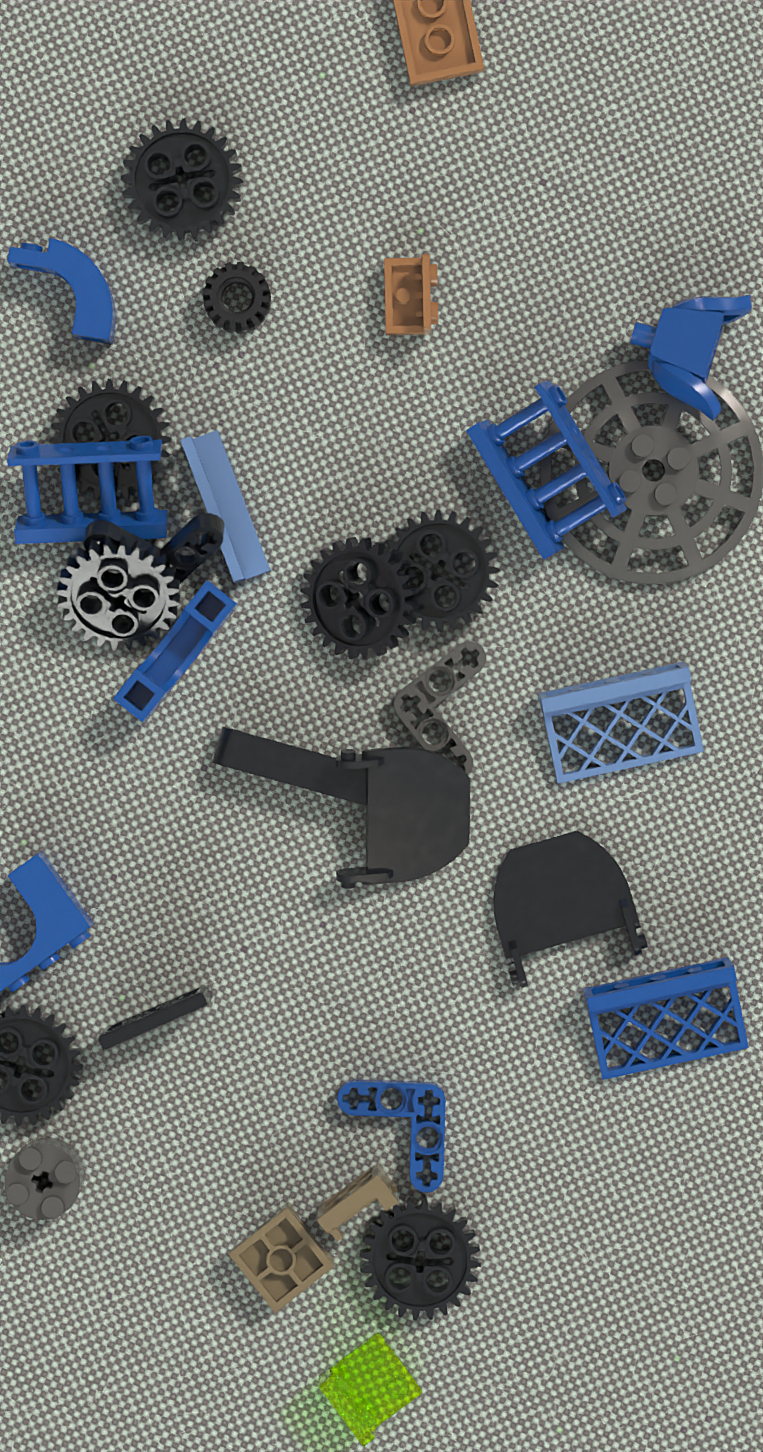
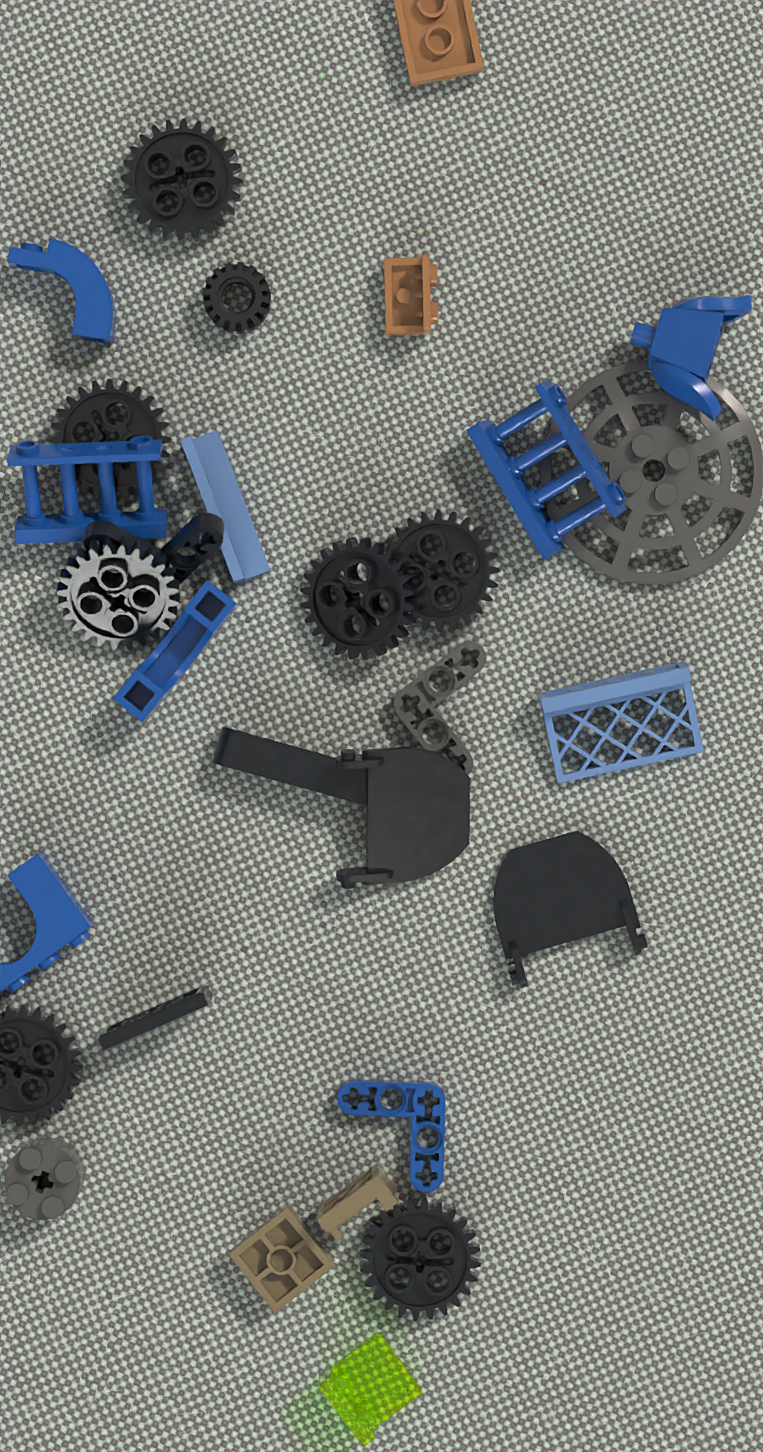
blue fence [583,957,749,1080] -> none

